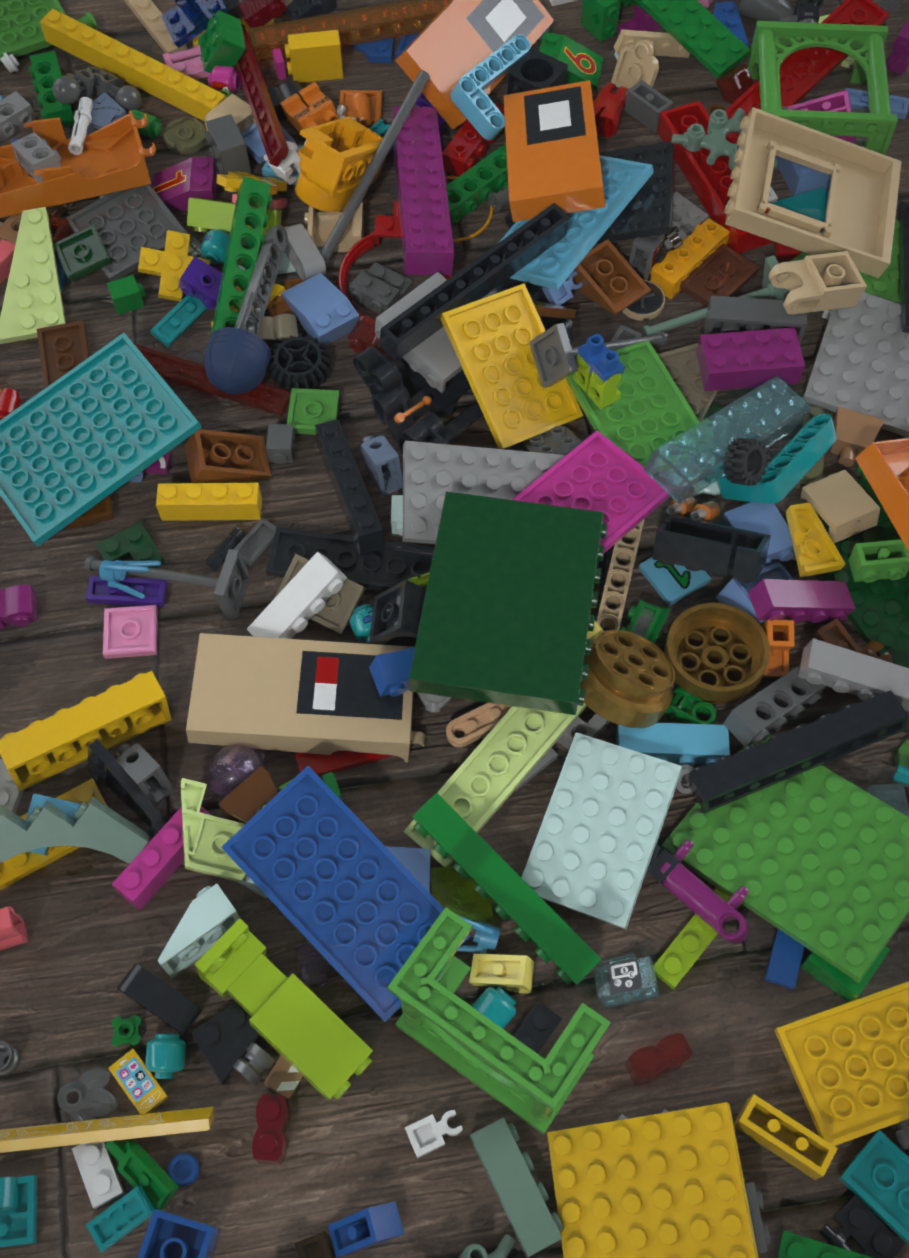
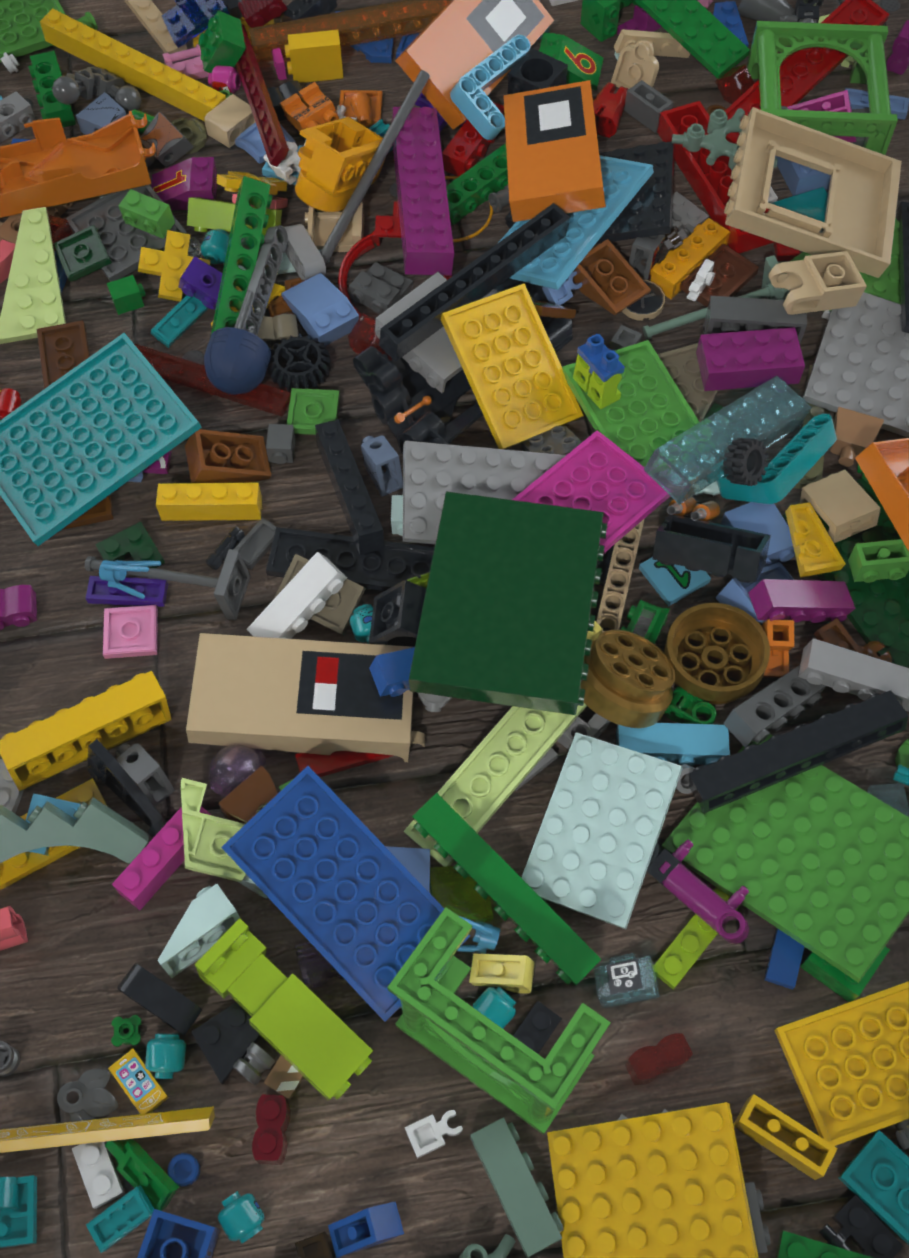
light grey brick [11,132,61,183] -> none
white pin [68,97,94,155] -> none
dark grey brick [205,114,251,175] -> none
green tile [323,772,343,802] -> none
light nougat plate [446,703,512,747] -> none
dark grey tile [529,323,668,388] -> none
none -> bright green brick [119,189,175,239]
none -> torso [140,111,194,168]
none -> teal head [217,1191,265,1244]
none -> white plate [687,259,715,302]

